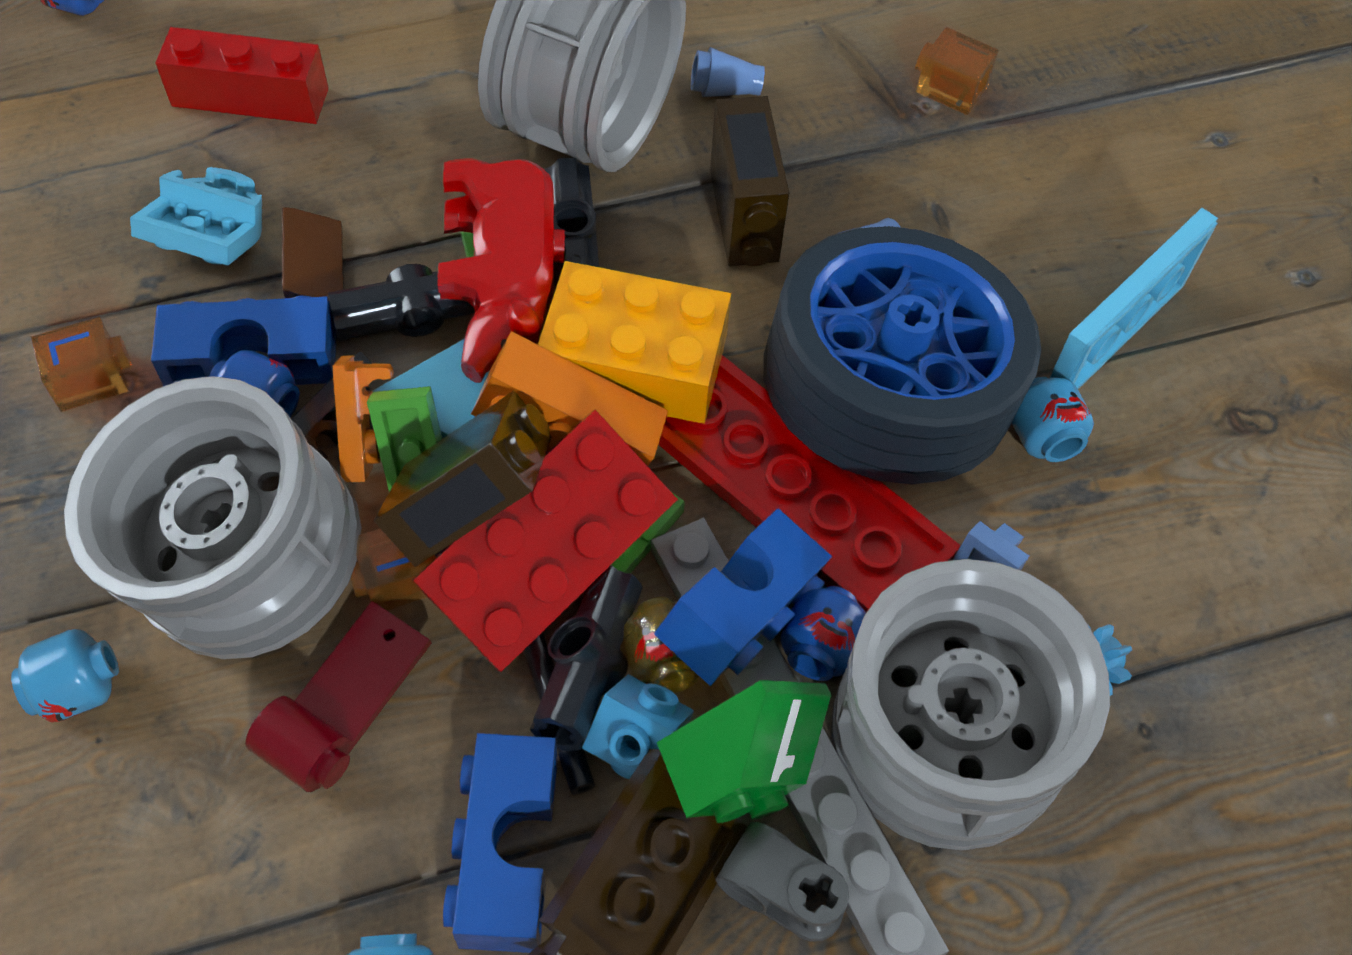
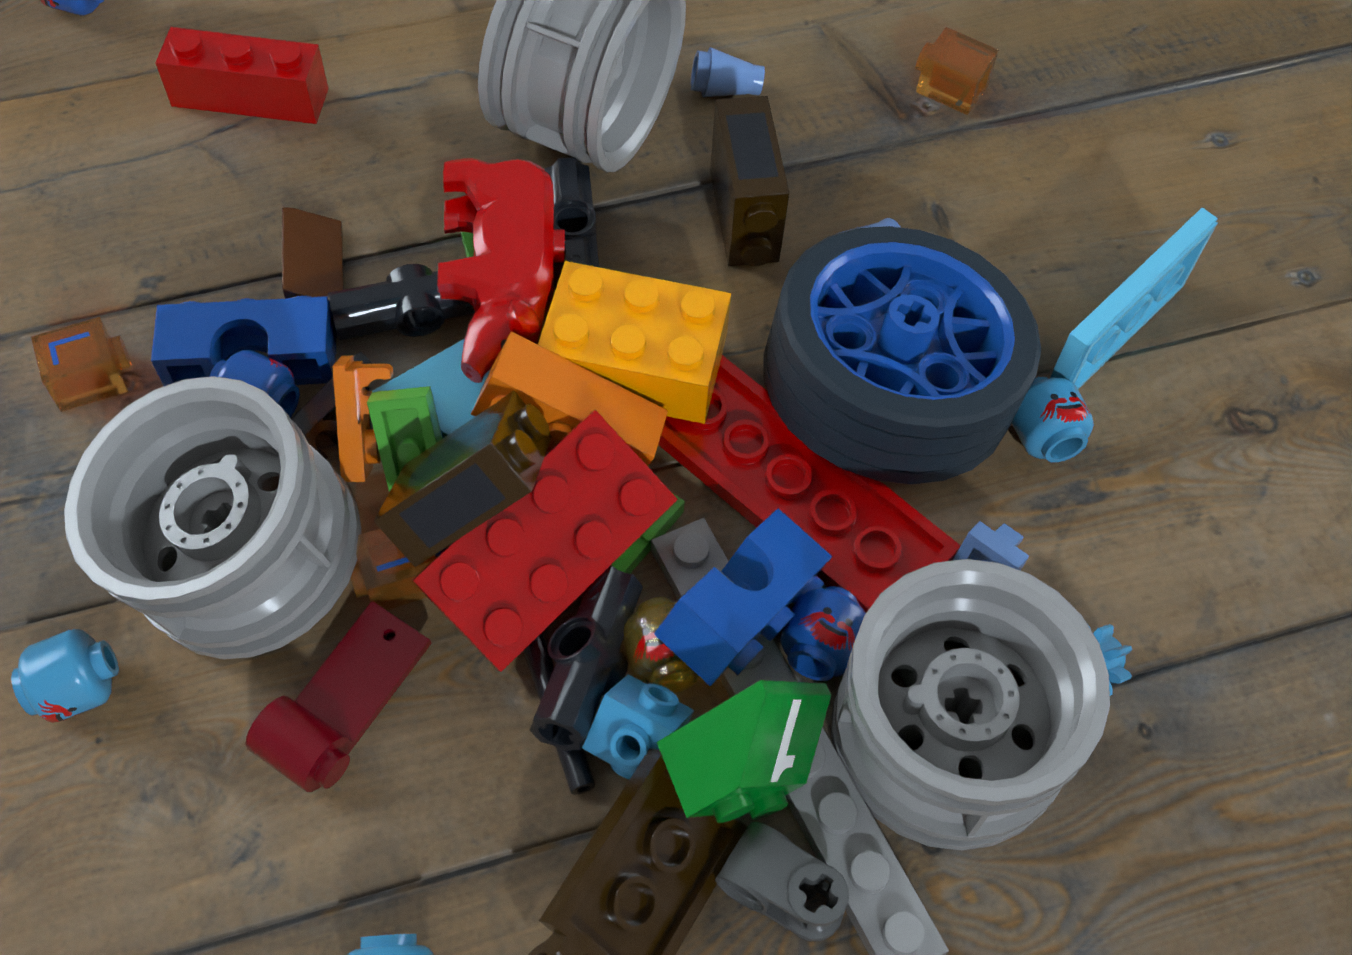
medium azure slope [130,167,262,266] -> none
blue arch [443,733,558,953] -> none

